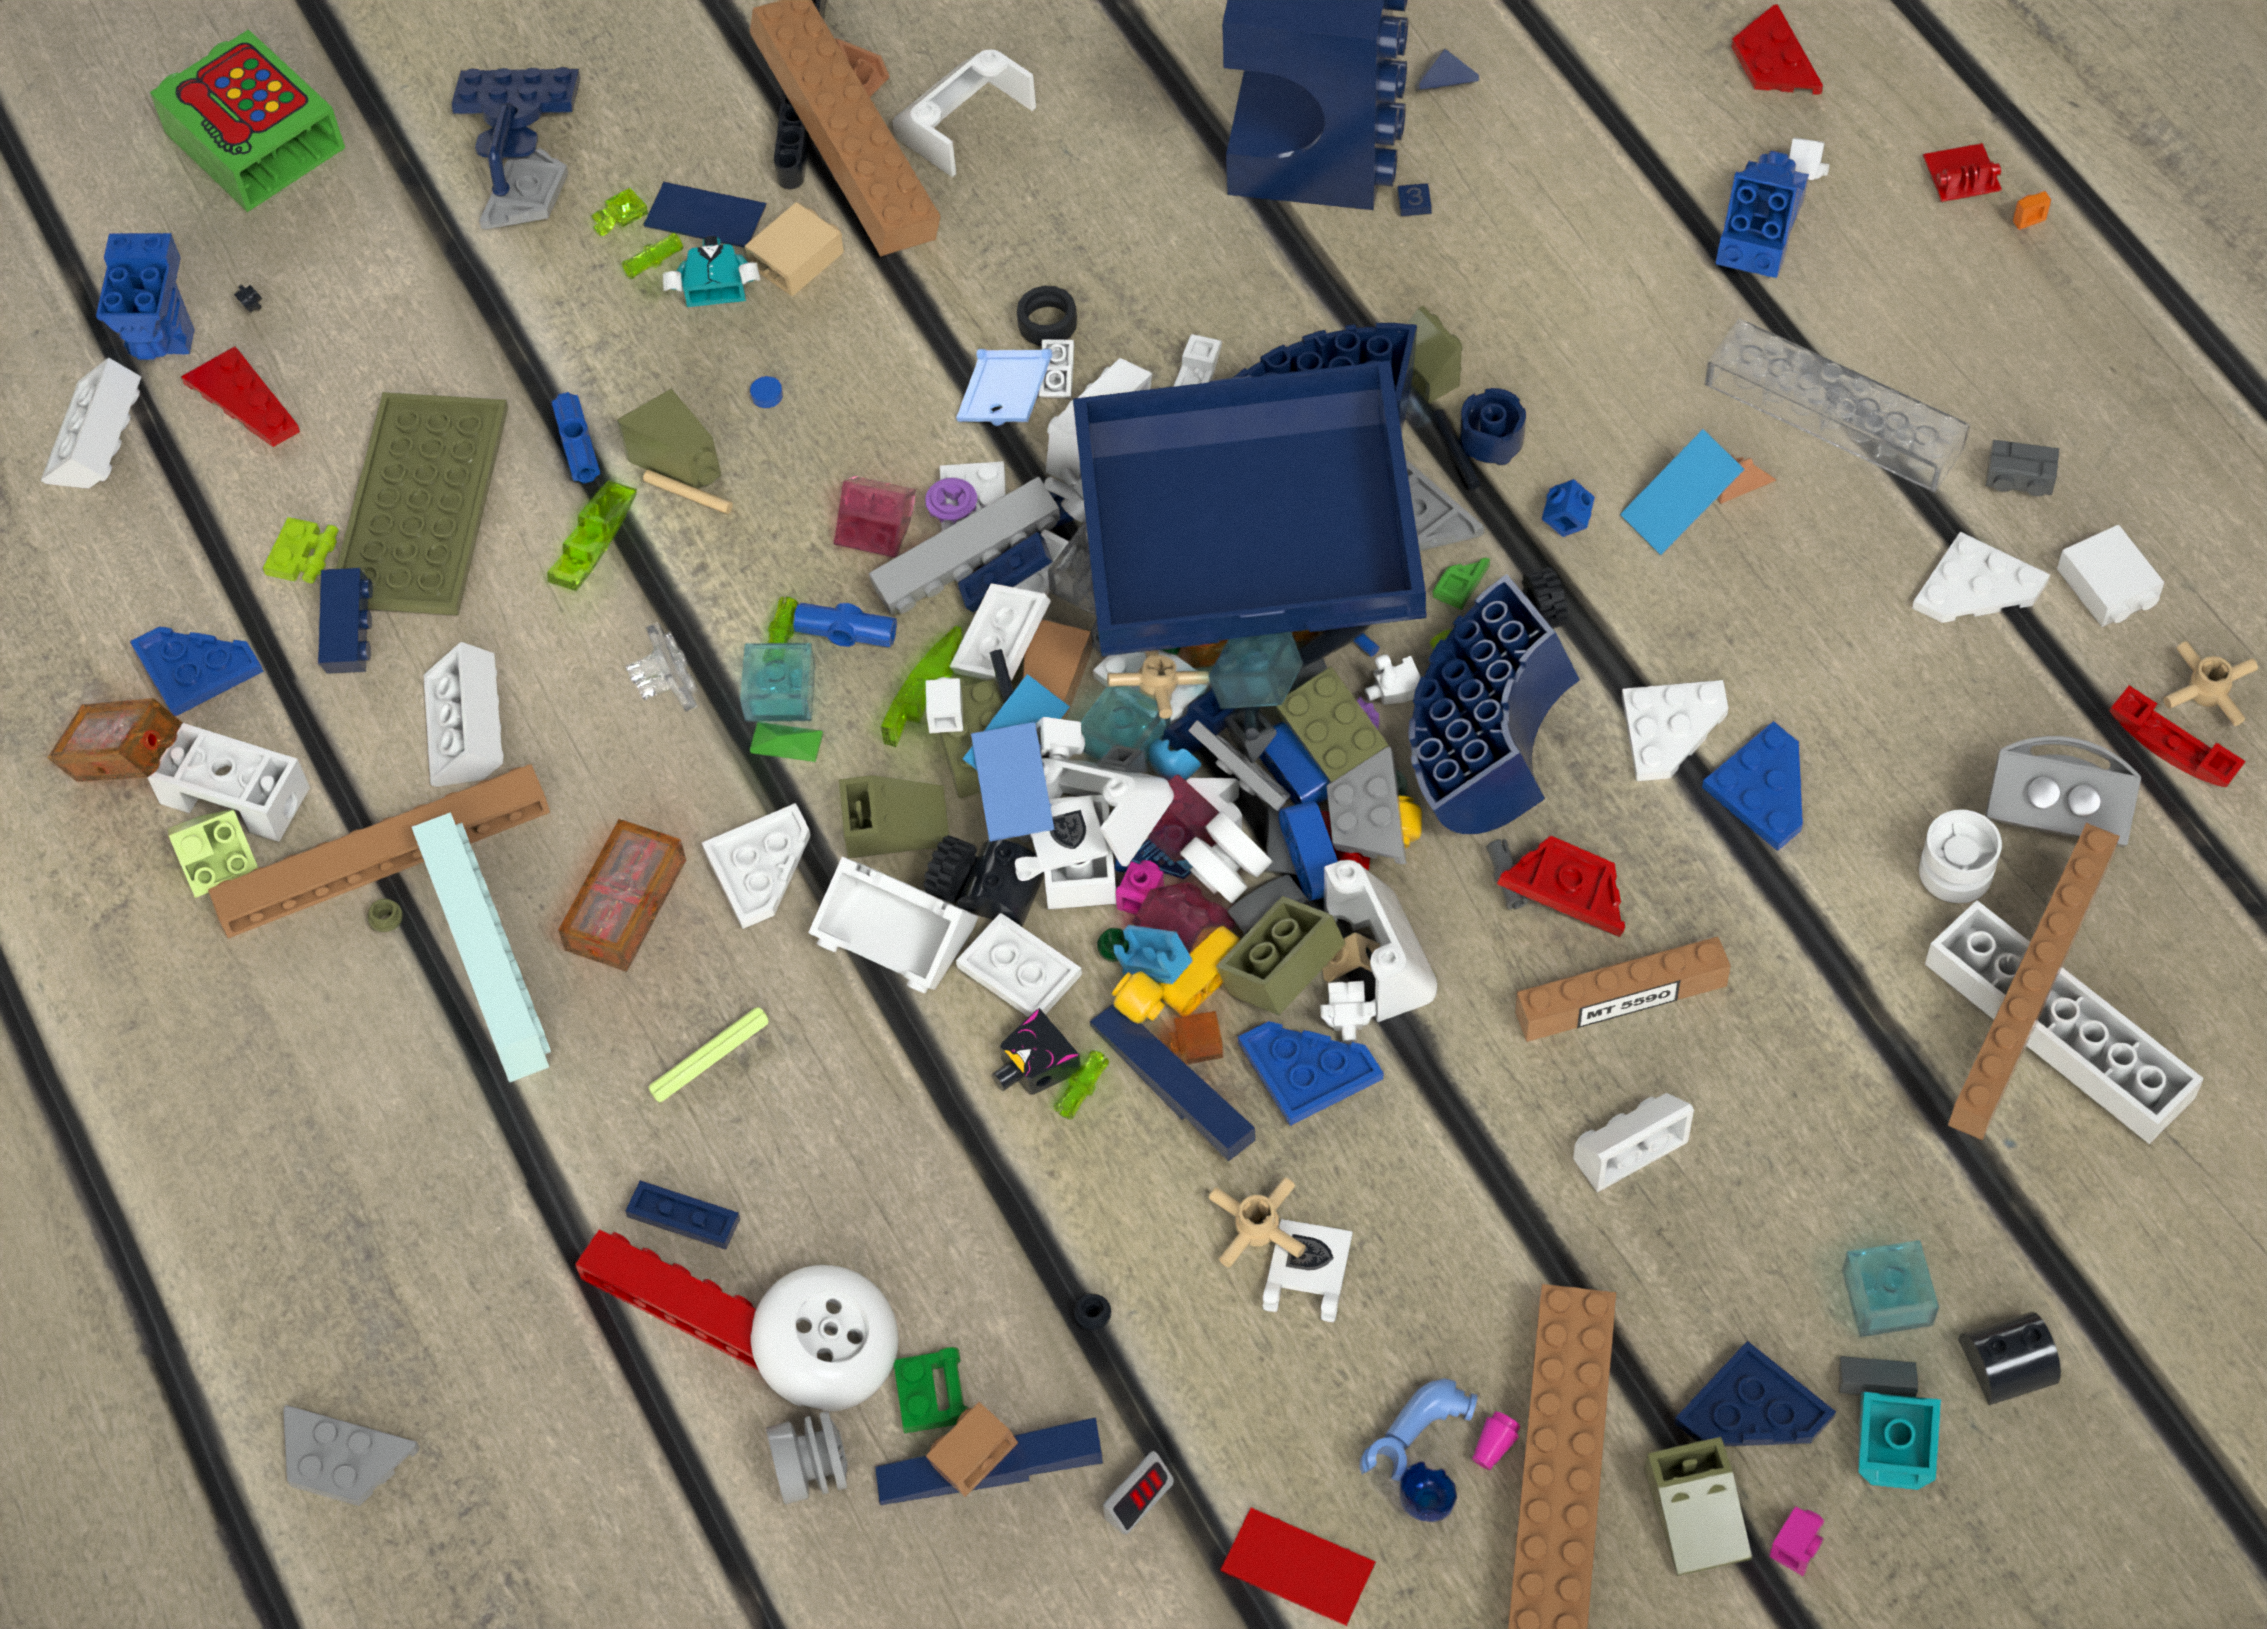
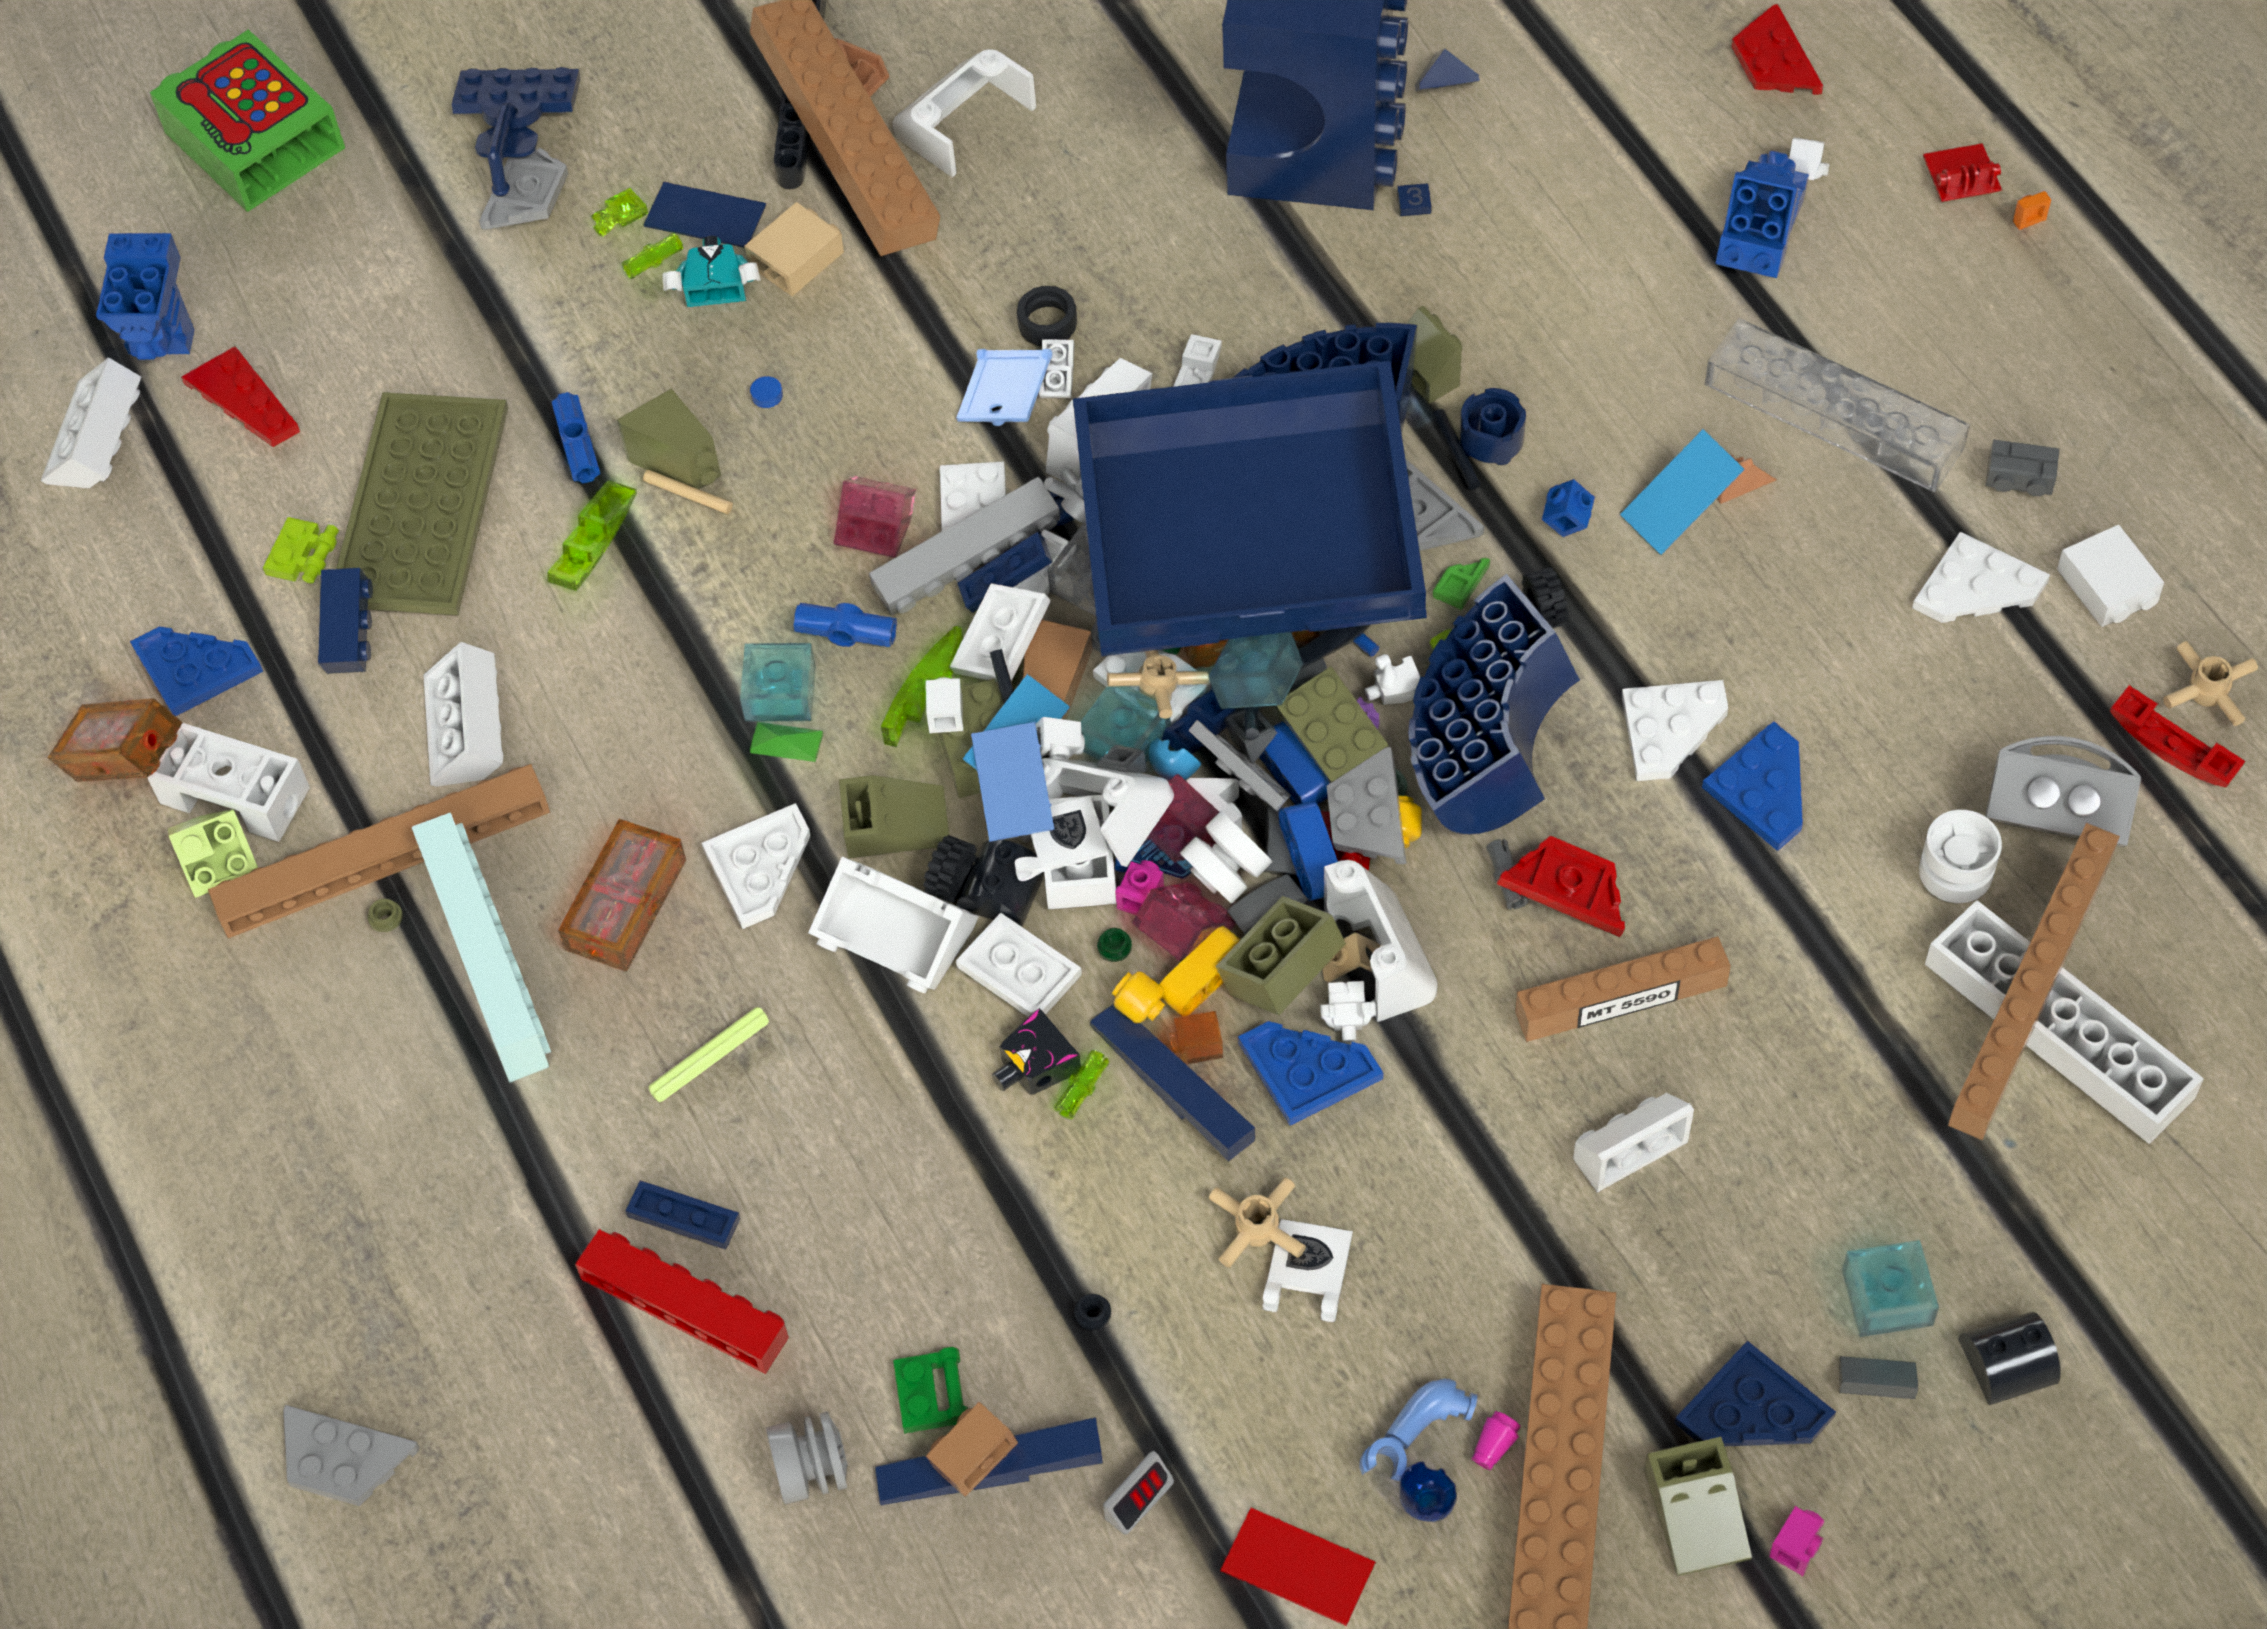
black plate [234,284,263,313] -> none
clear plate [625,622,698,712] -> none
white brick [751,1265,898,1412] -> none
clear neon green pin [763,597,799,664] -> none
medium lavender gear [925,478,978,524] -> none
dark azure hinge [1114,925,1193,984] -> none
teal slope [1858,1392,1941,1490] -> none

